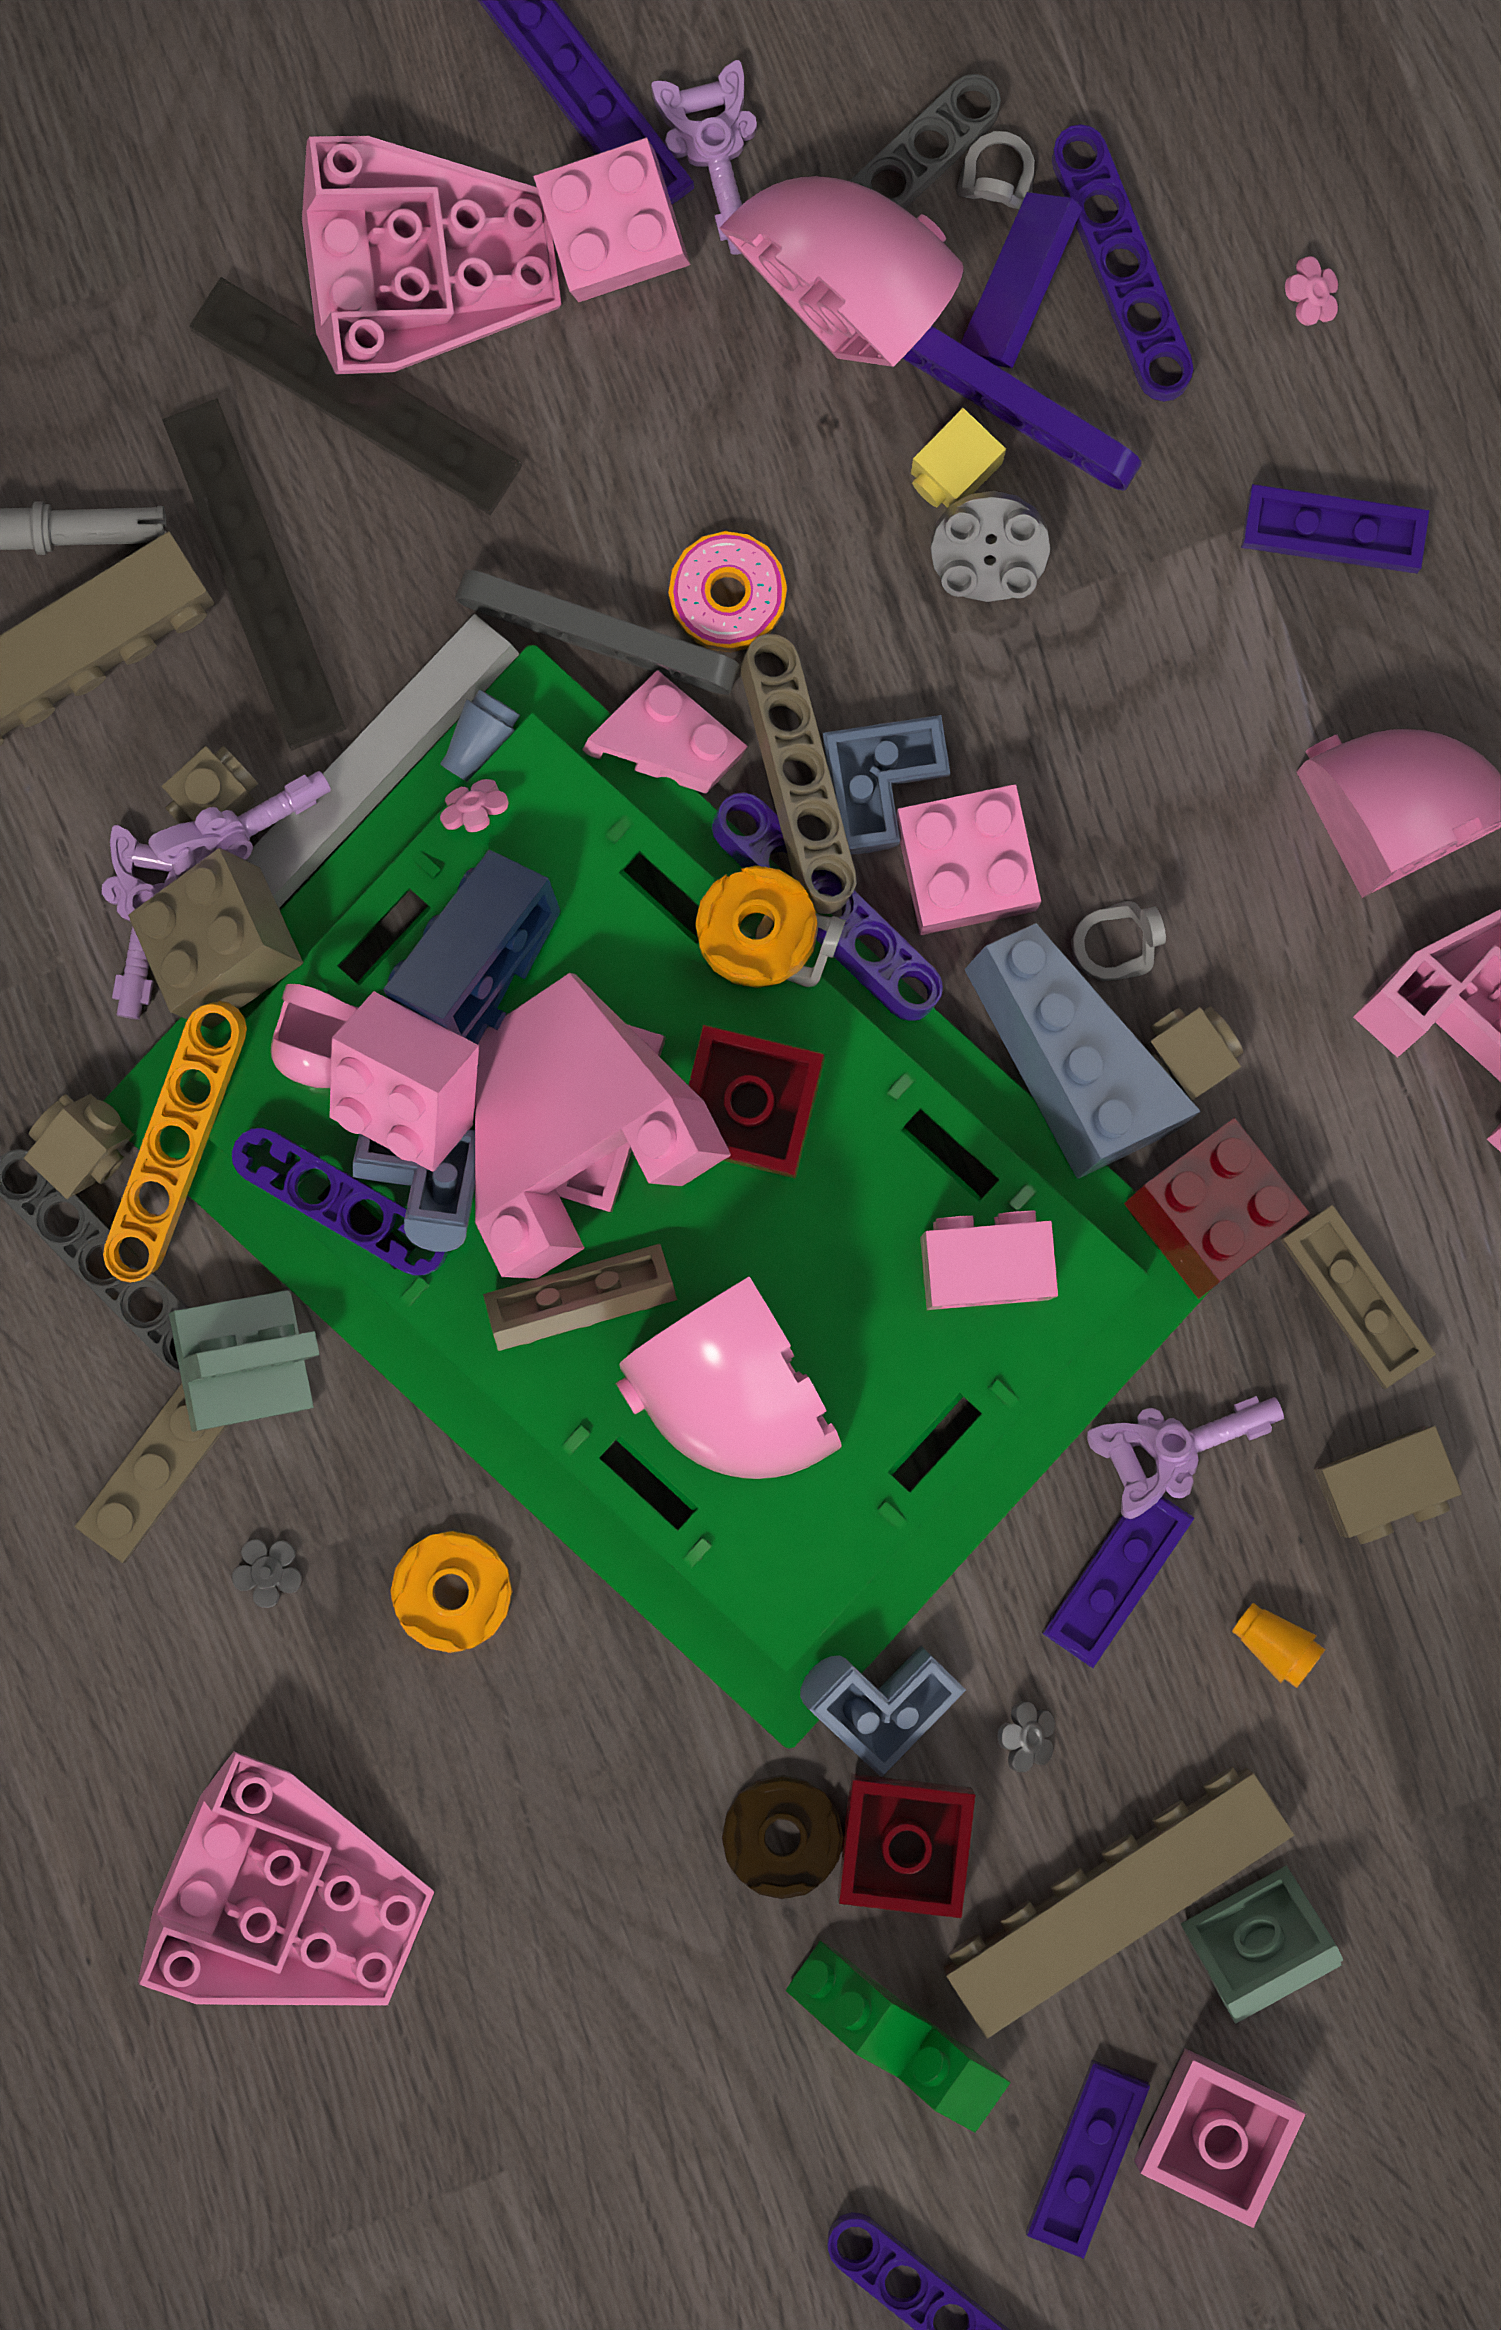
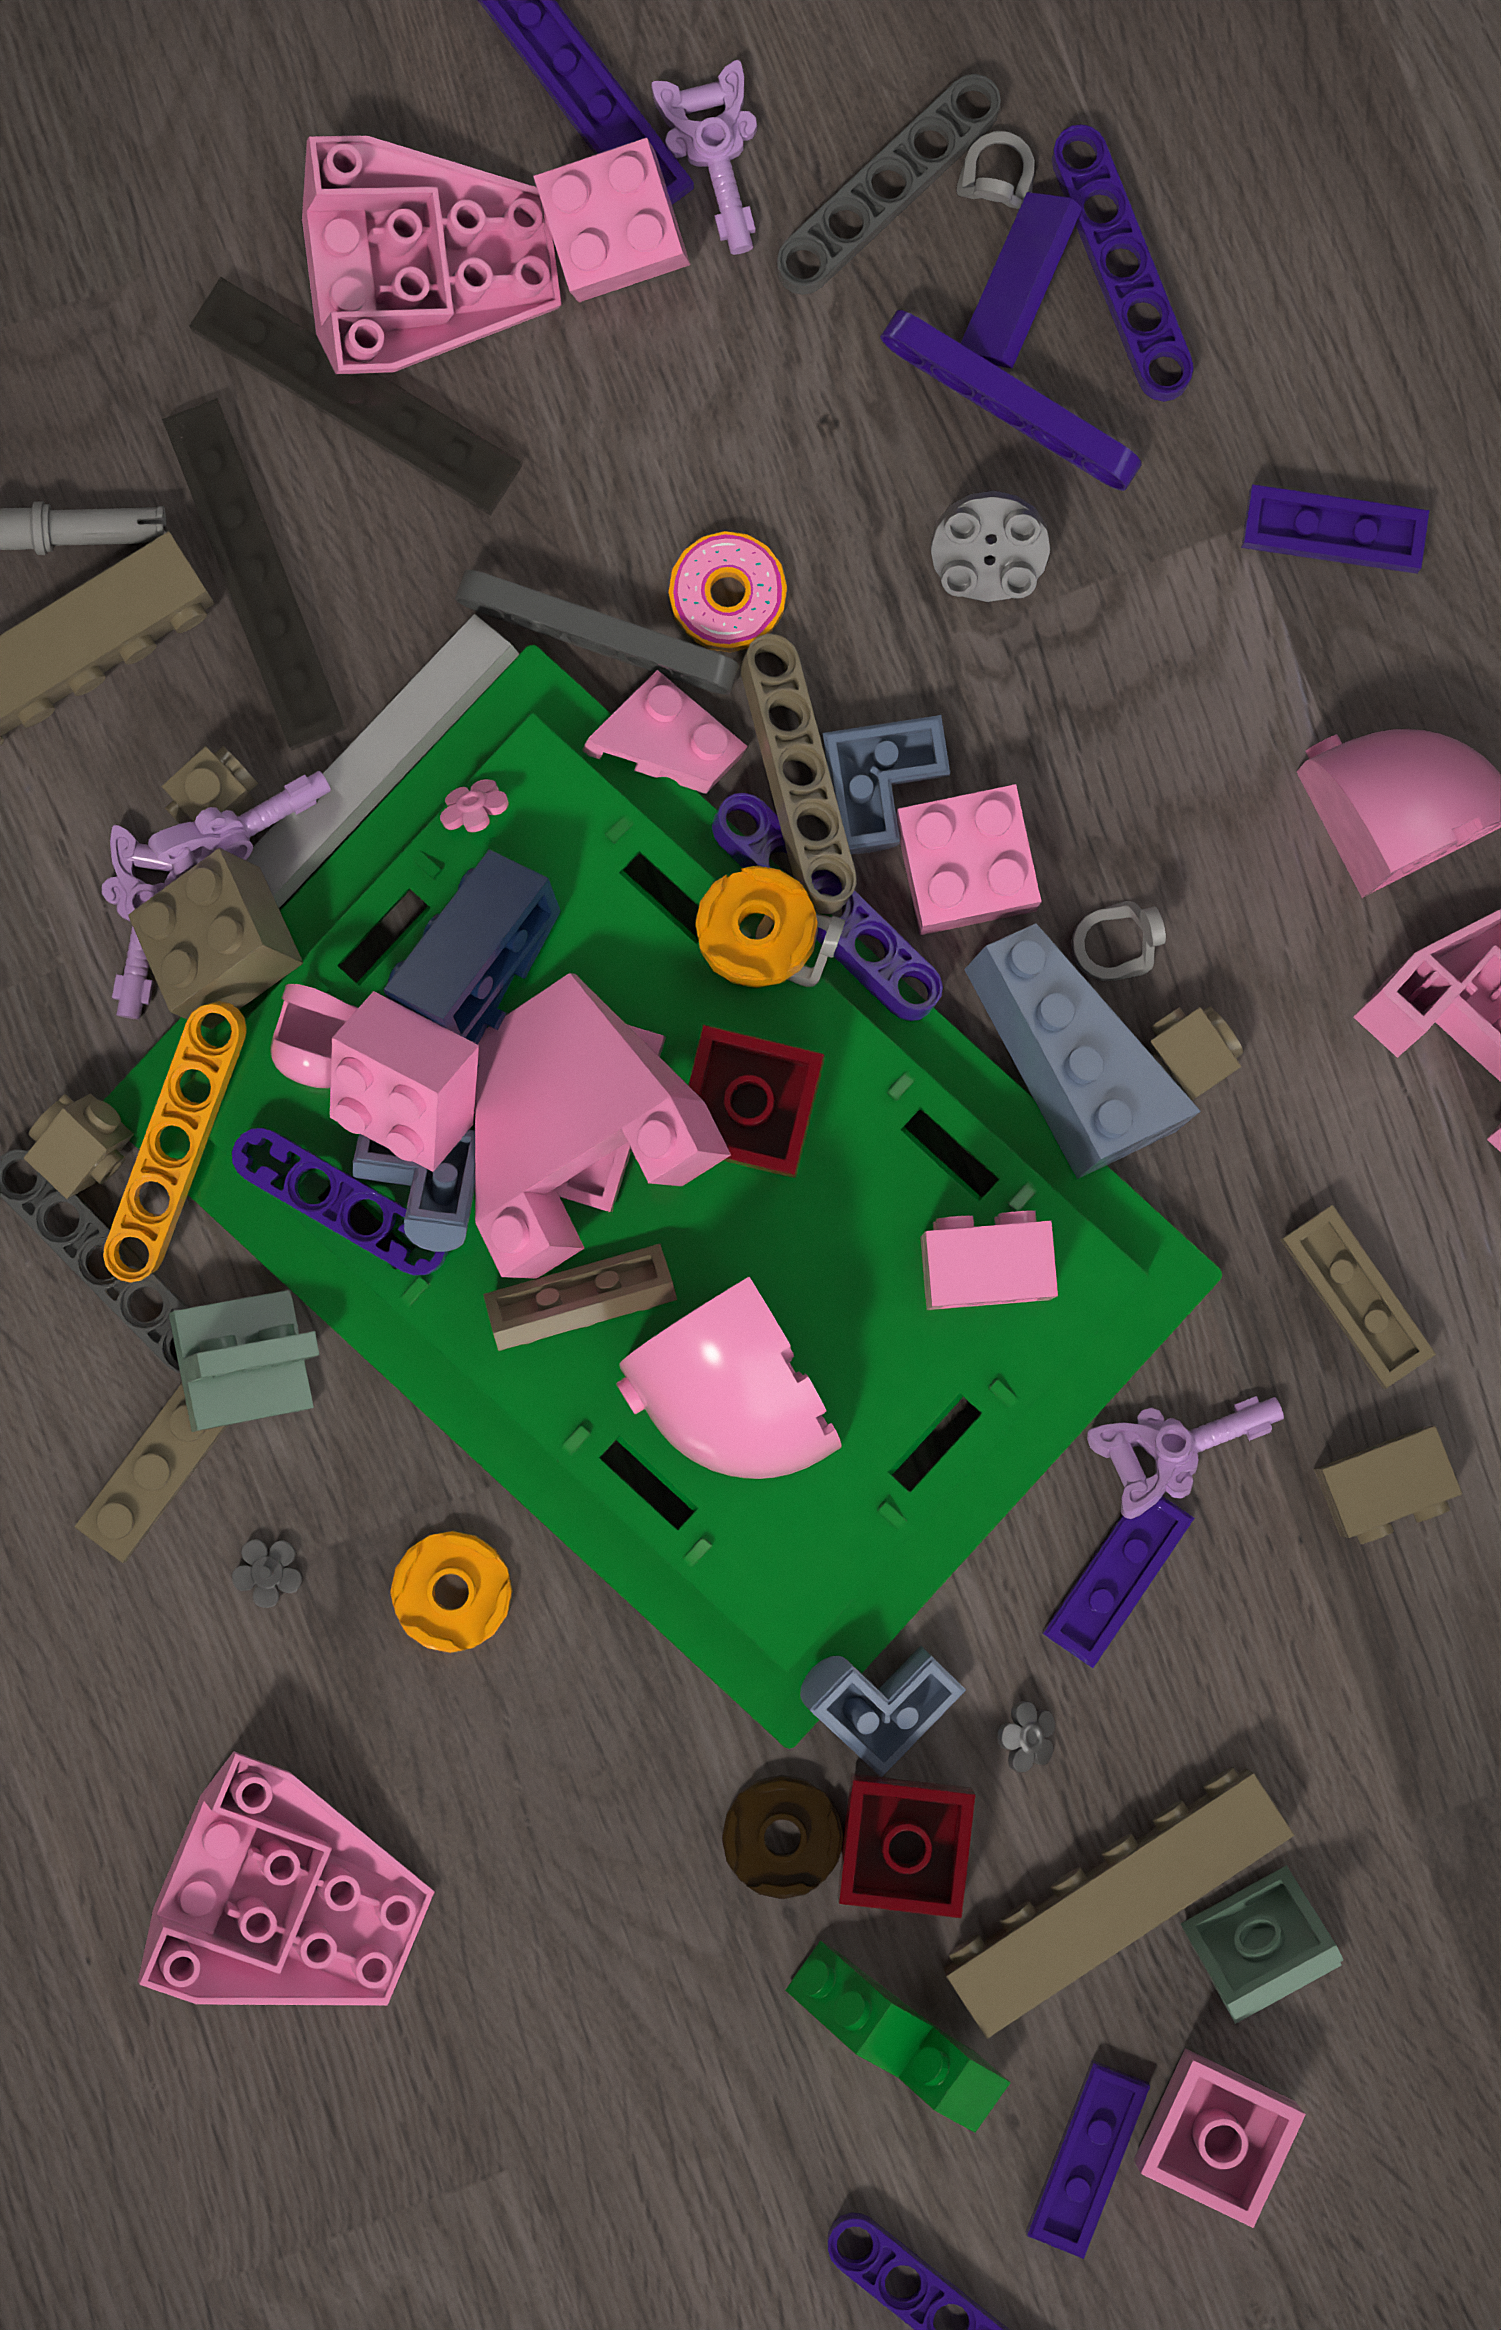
sand blue cone [440,689,520,782] -> none
bright pink brick [719,176,963,367] -> none
light yellow brick [911,408,1006,508] -> none
dark red brick [1124,1117,1310,1299] -> none
light orange cone [1232,1603,1326,1688] -> none
bright pink plant [1285,256,1338,326] -> none

